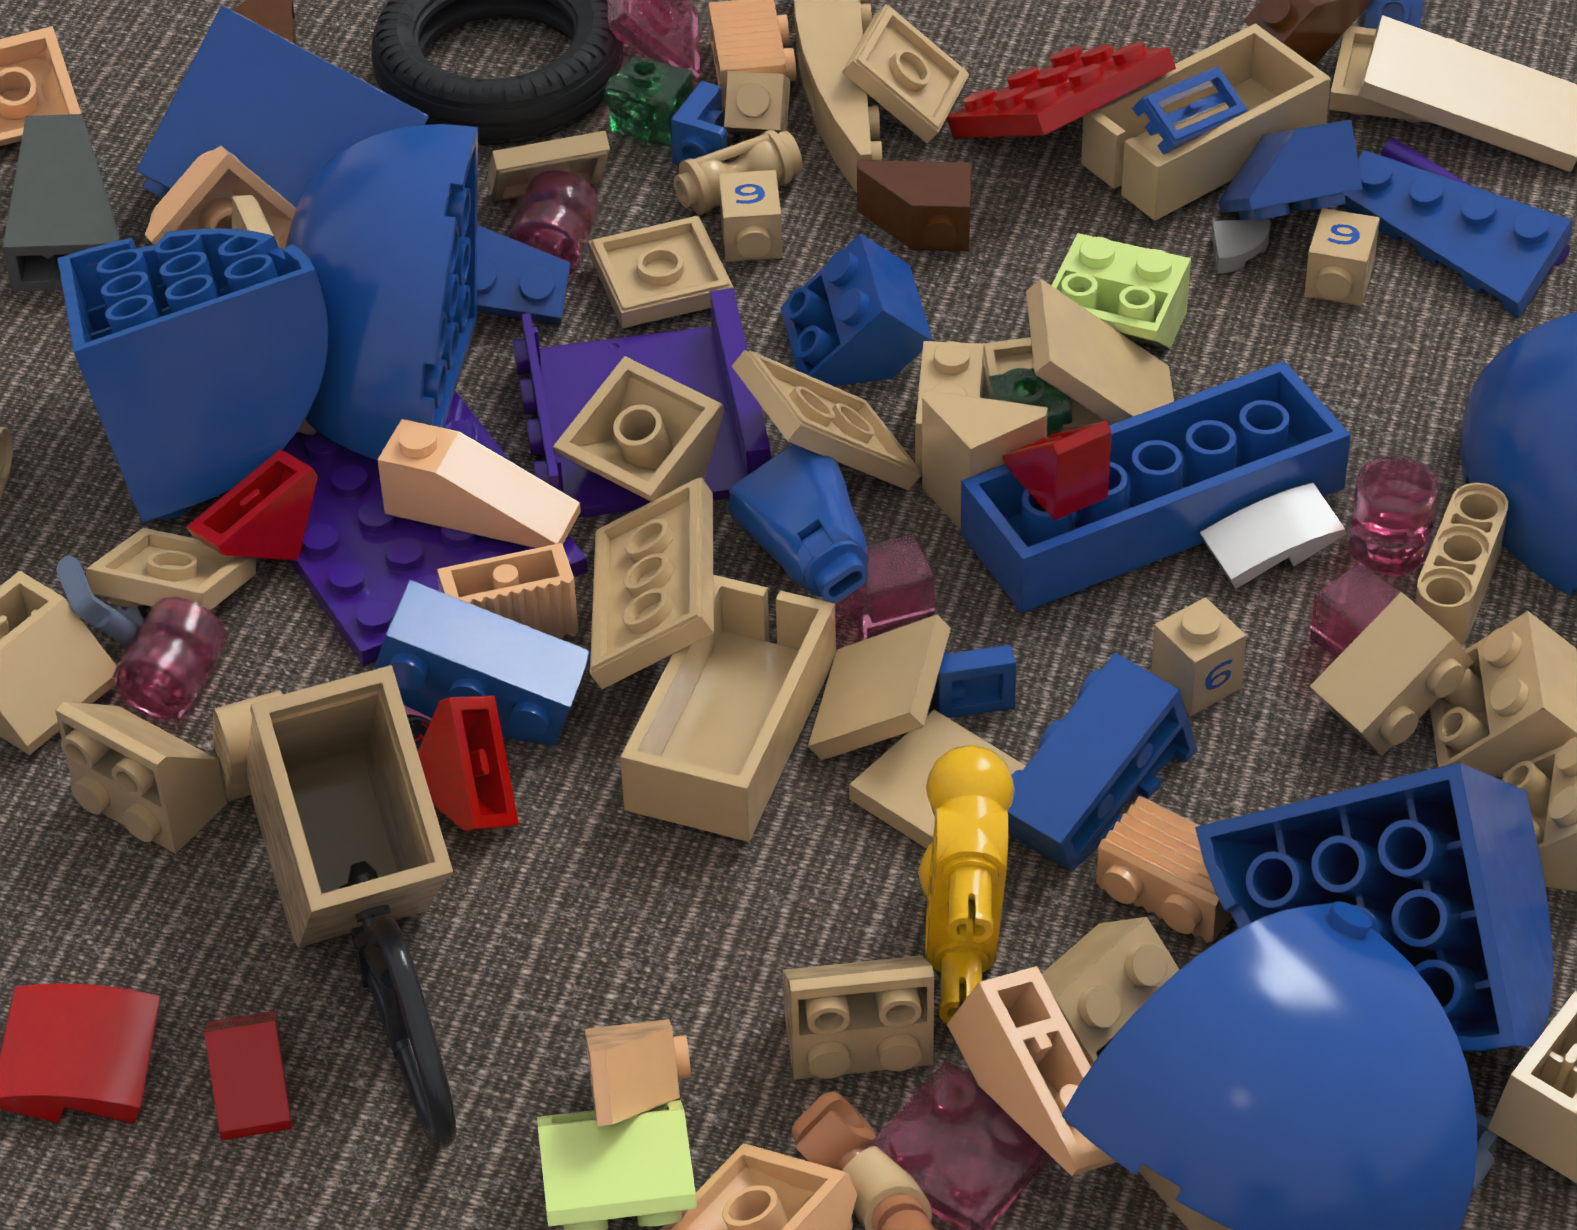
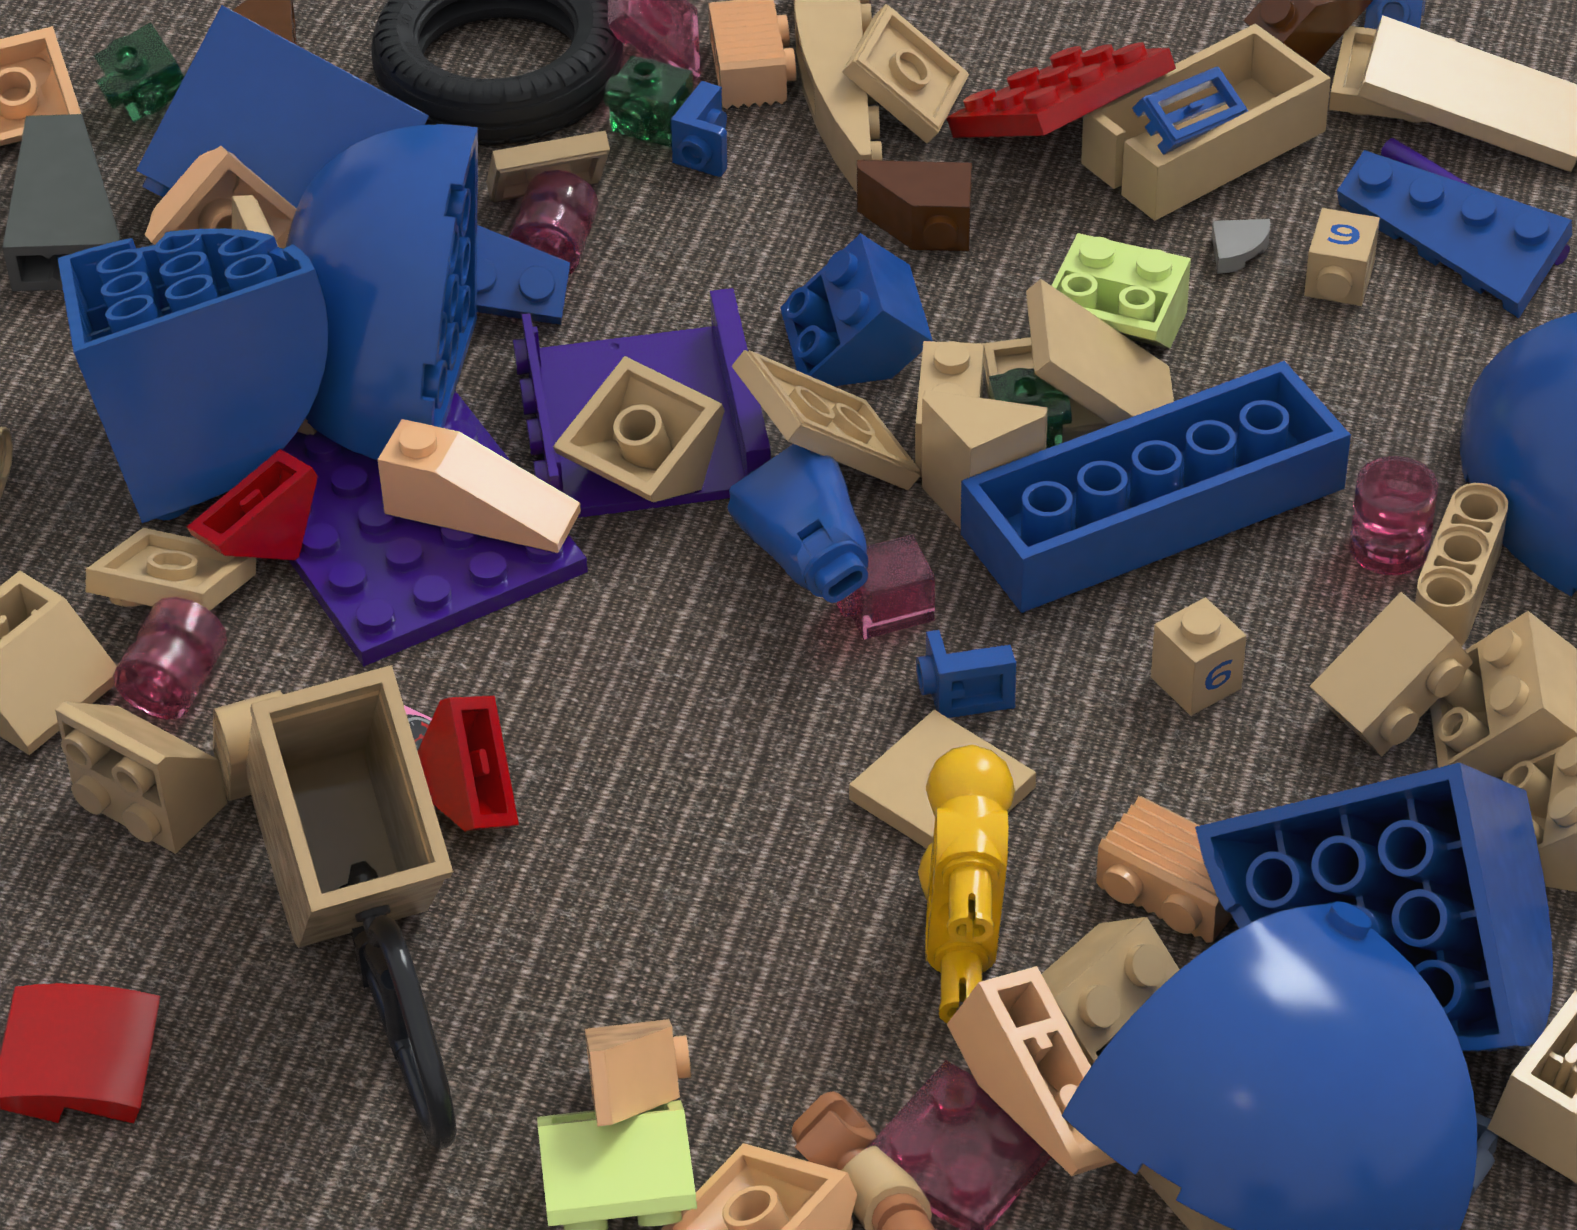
sand blue piece [56,555,154,652] -> none
red slope [204,1010,292,1141] -> none
wedge [374,580,591,746] -> none
light nougat brick [436,543,579,639] -> none
tan plate [588,216,734,329] -> none
tan tile [590,477,714,689] -> none
tan piece [620,575,836,842] -> none
tan piece [674,130,803,215] -> none
tan brick [719,170,783,262] -> none
tan brick [724,71,790,135] -> none
tan slope [783,955,934,1080] -> none
tan tile [808,614,951,760] -> none
red slope [1002,420,1112,521] -> none
blue wedge [1008,653,1198,873] -> none
white slope [1200,483,1347,590] -> none
blue slope [1218,120,1363,220] -> none
clear pink brick [1310,563,1416,658] -> none
none -> clear green brick [94,22,184,123]

